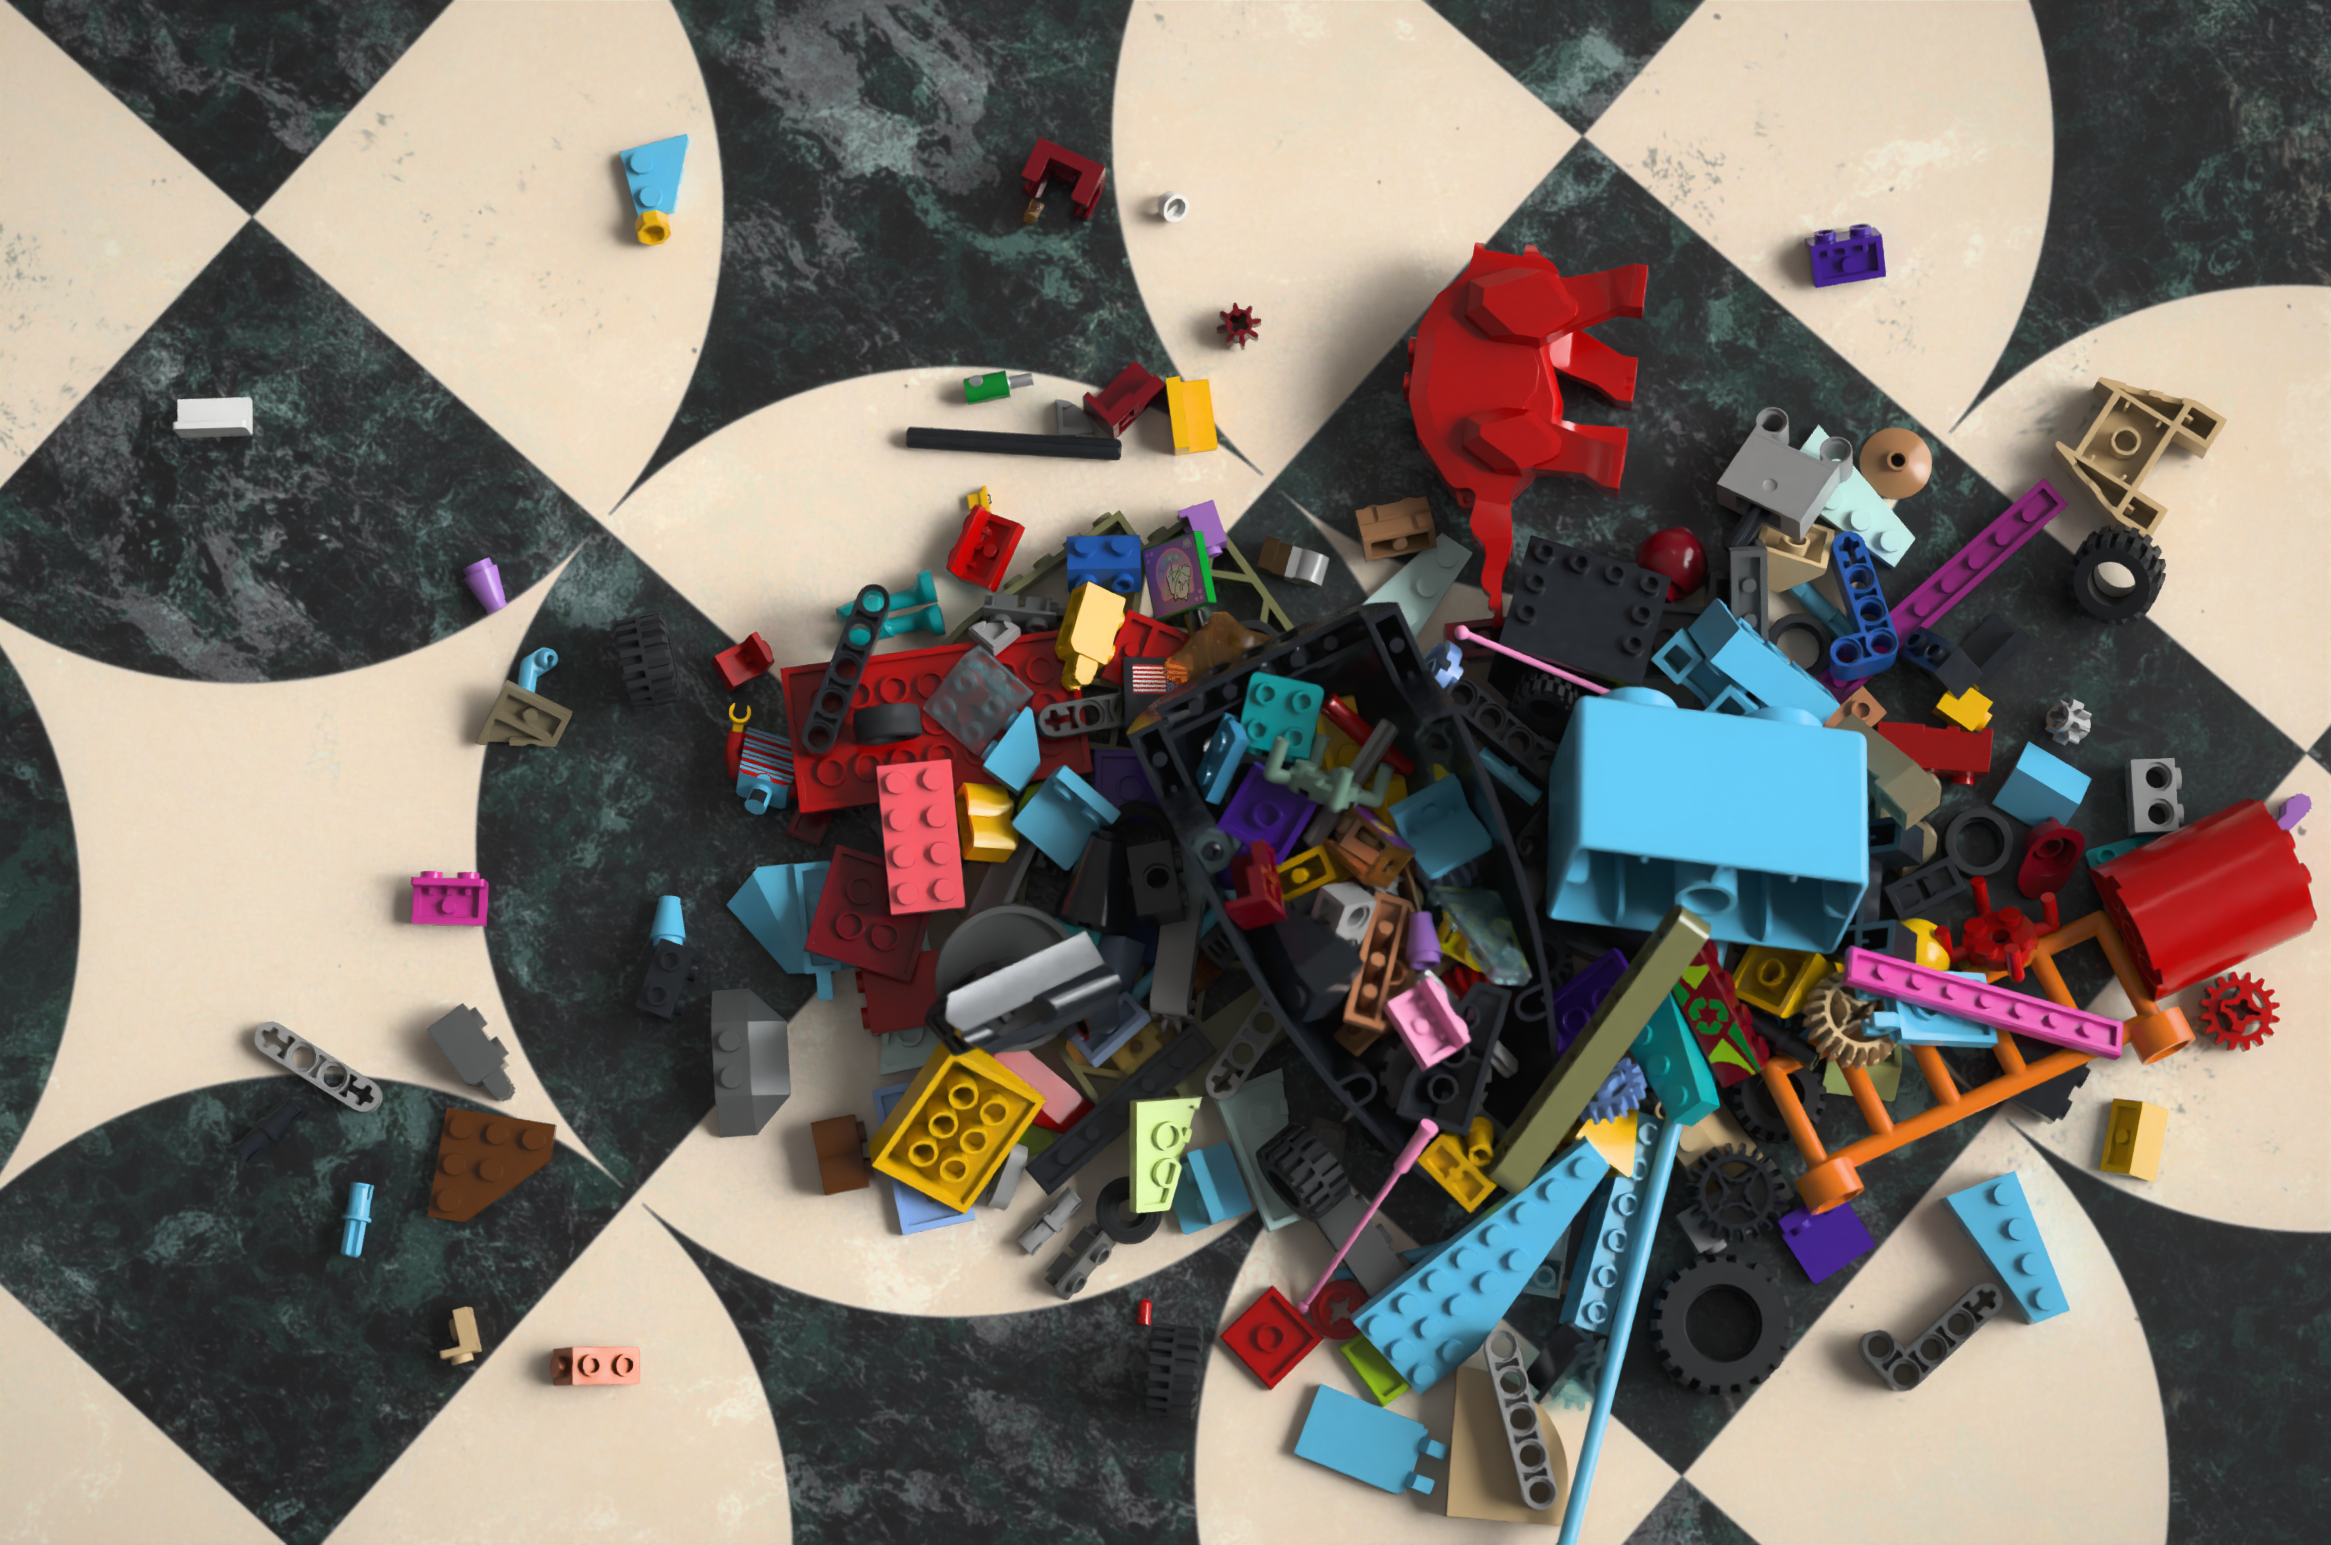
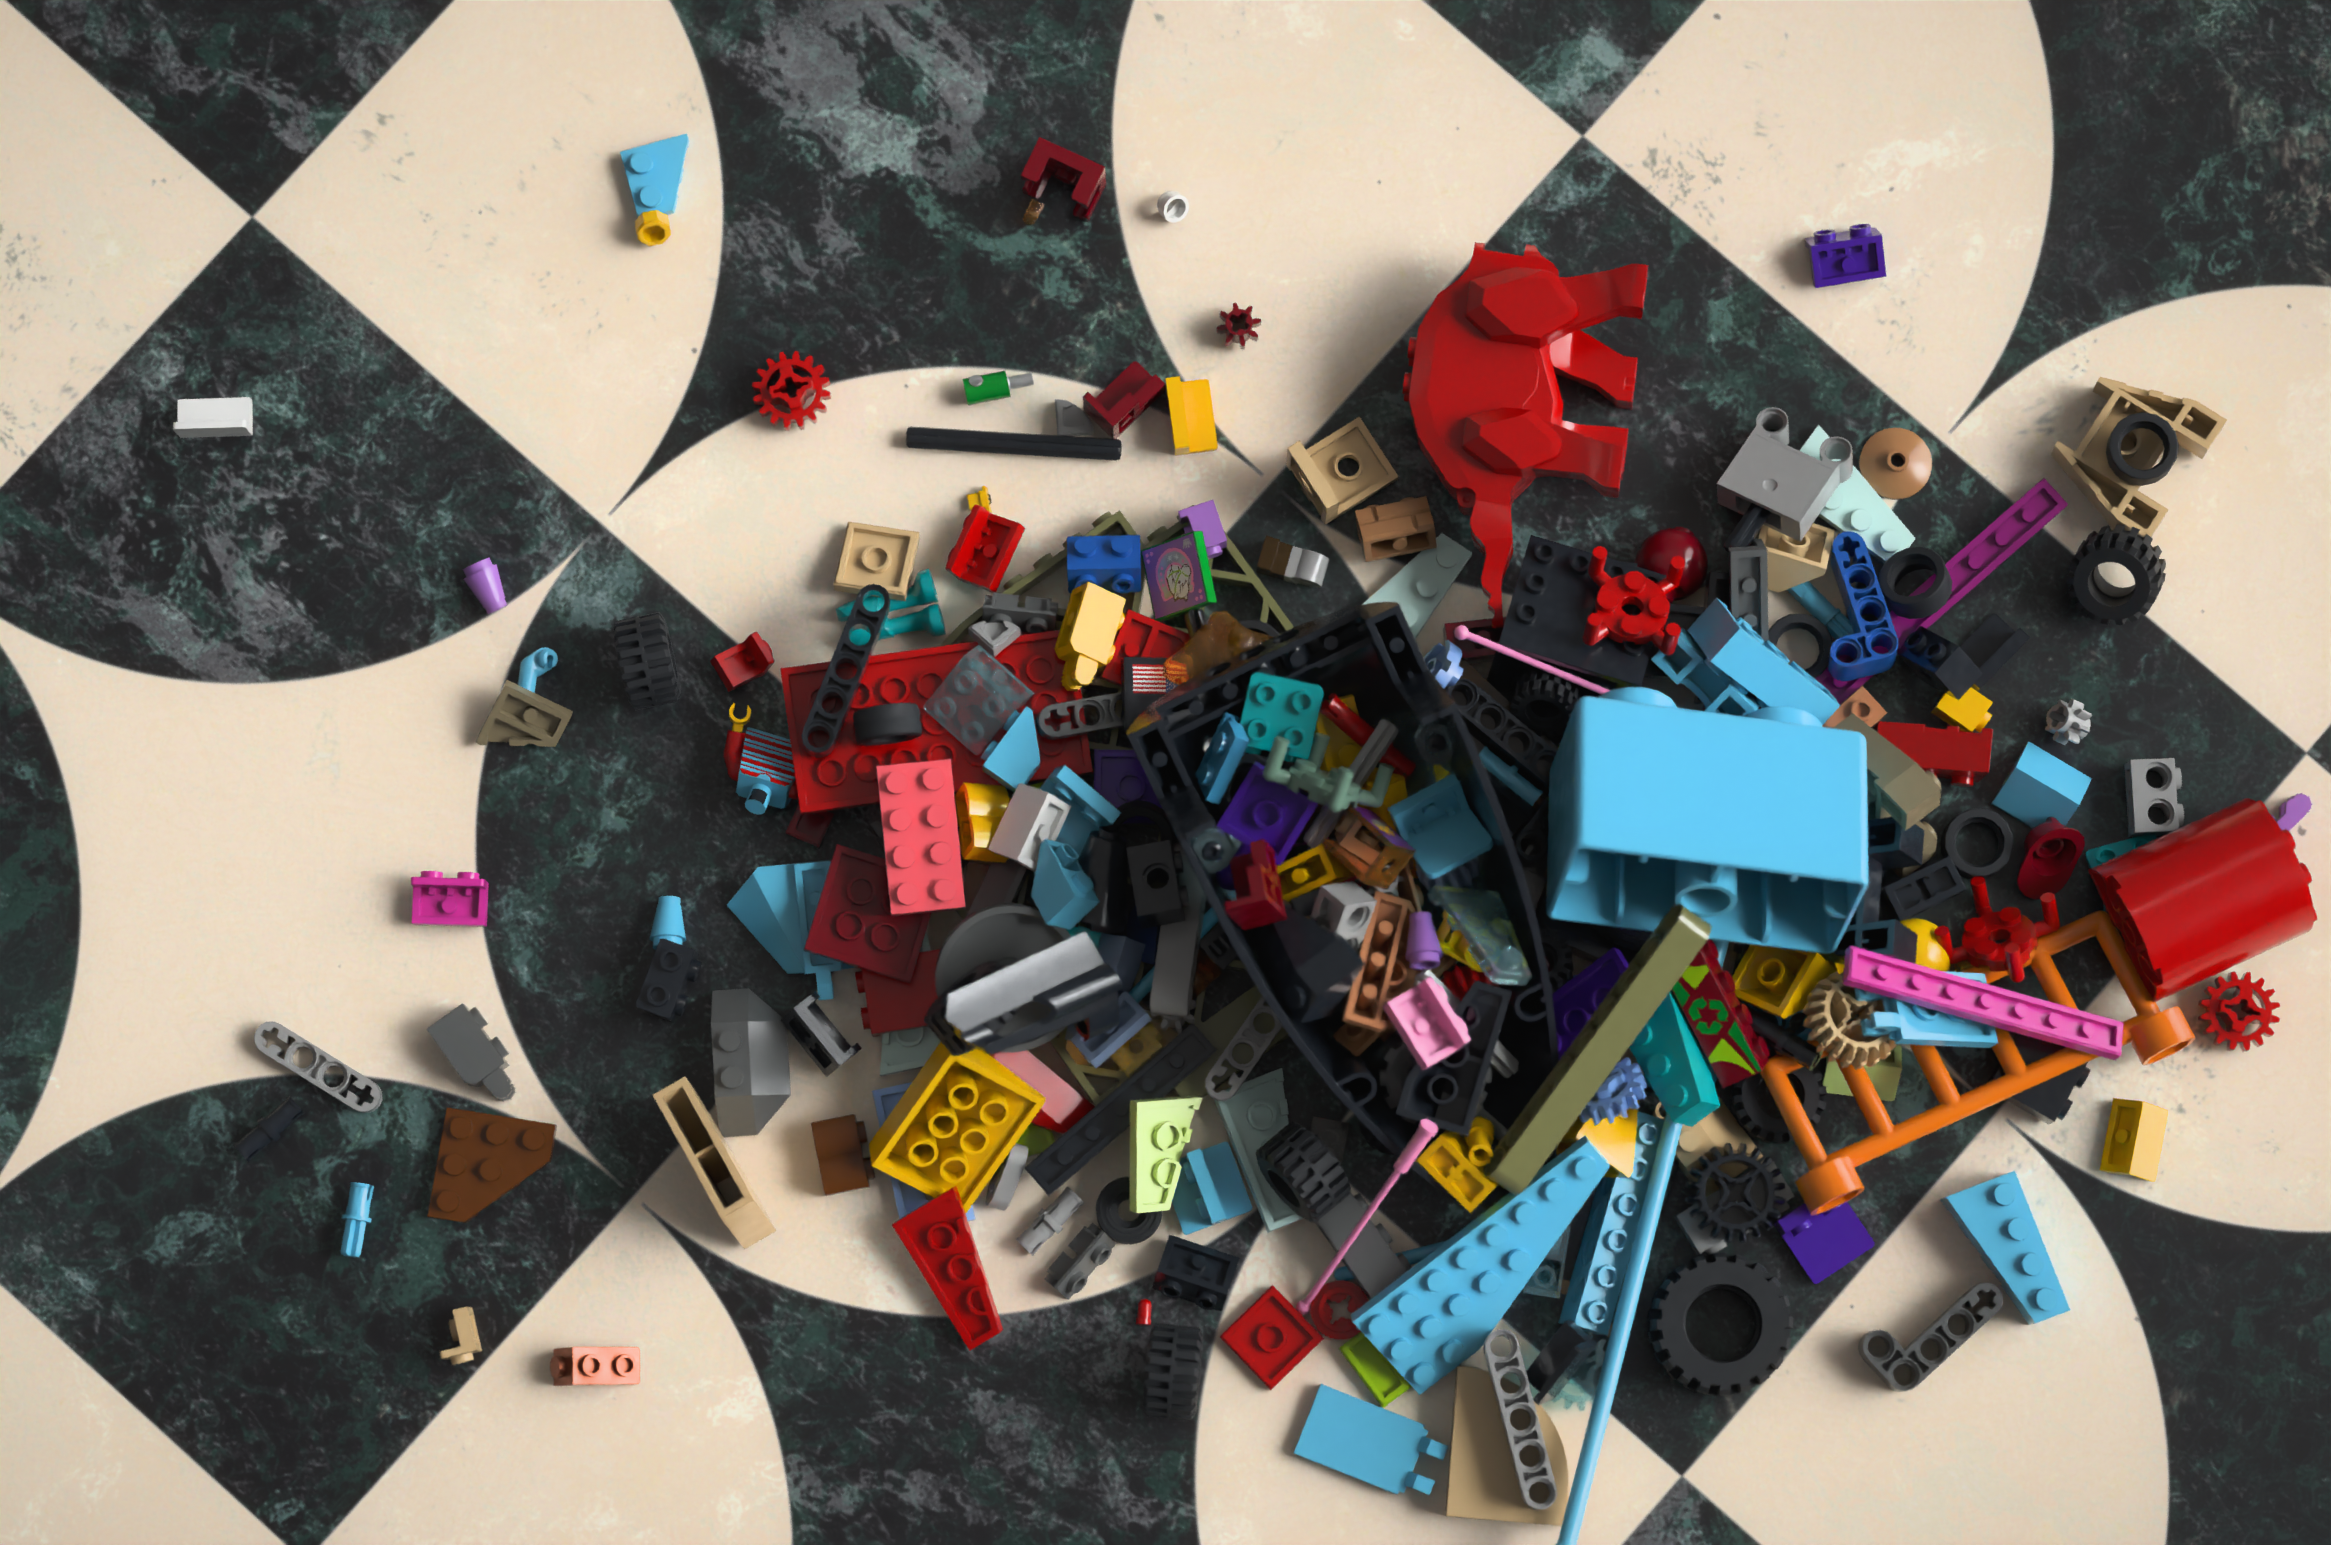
none -> tan brick [653,1077,776,1249]
none -> red gear [752,351,831,431]
none -> black hinge [781,991,862,1077]
none -> tan tile [833,521,920,601]
none -> red wing [892,1185,1003,1351]
none -> white panel [989,783,1072,872]
none -> medium azure slope [1031,839,1099,930]
none -> black bracket [1152,1234,1240,1311]
none -> tan bracket [1286,416,1399,525]
none -> red plate [1583,546,1685,655]
none -> black tyre [1879,547,1952,619]
none -> black tyre [2106,412,2179,486]

